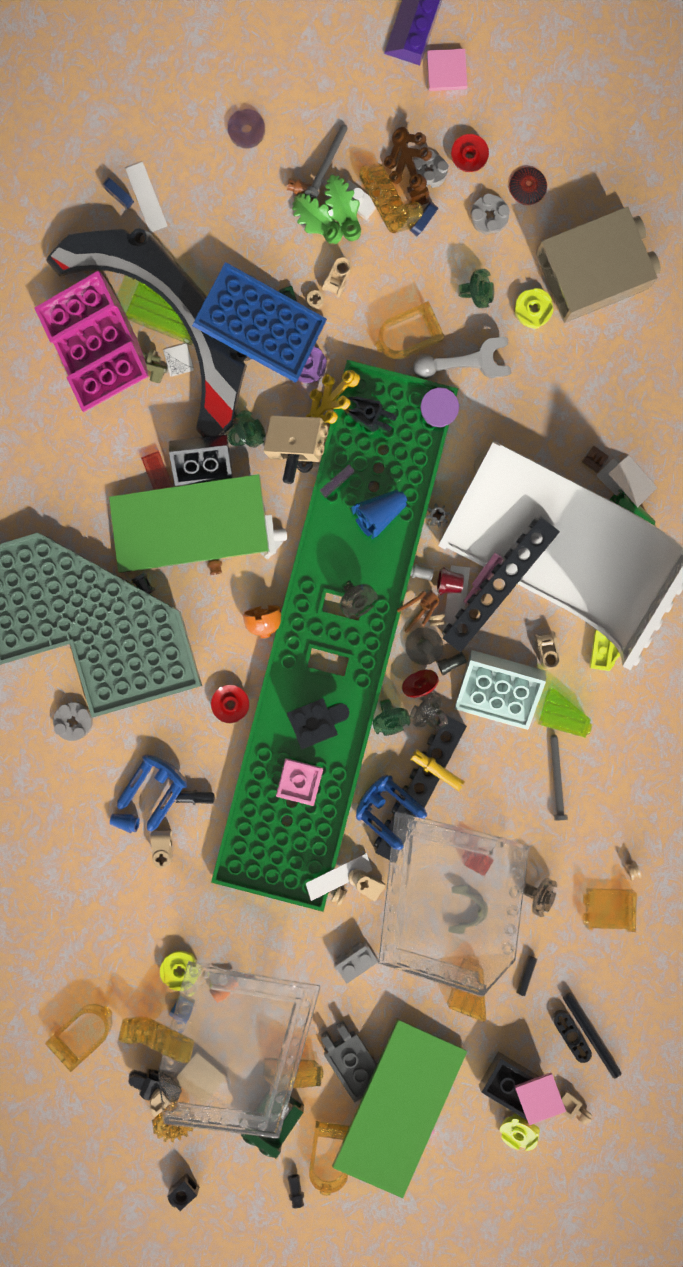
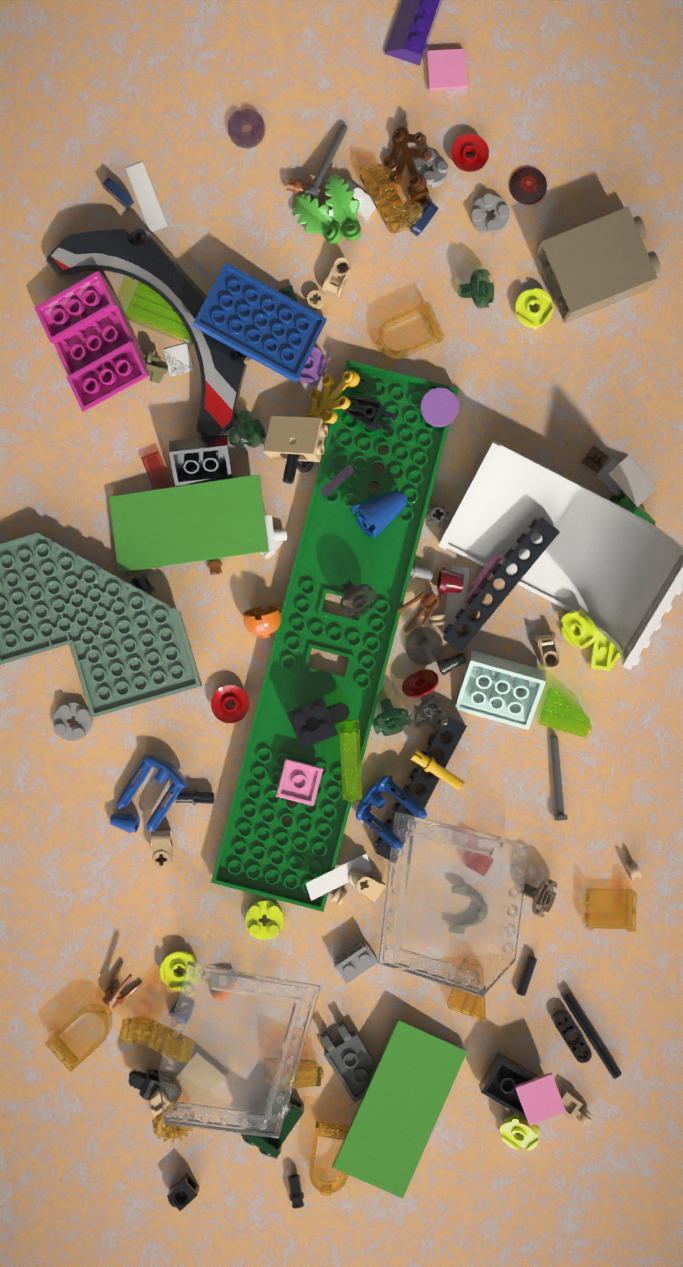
light grey piece [413,337,511,379] -> none
none -> dark orange plant [103,961,142,1008]
none -> neon yellow plate [245,900,284,940]
none -> clear neon green slope [340,720,362,802]
none -> neon yellow plate [561,609,599,649]

